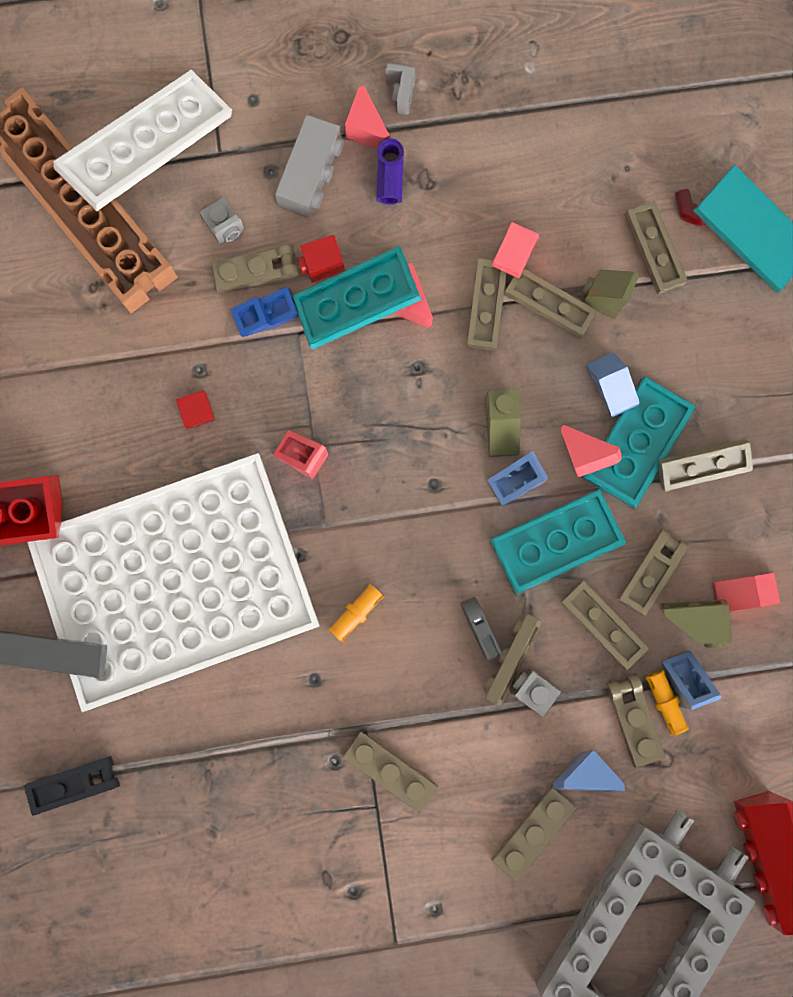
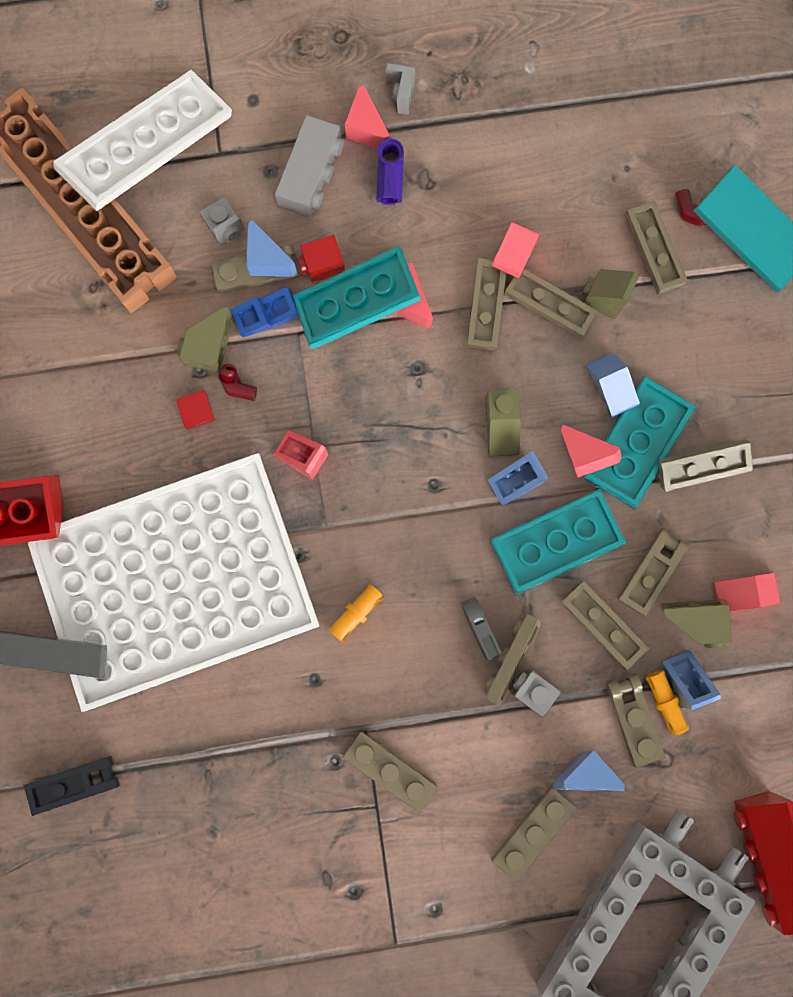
none -> olive slope [177,307,233,373]
none -> dark red arm [218,364,257,401]
none -> medium blue slope [246,220,297,277]

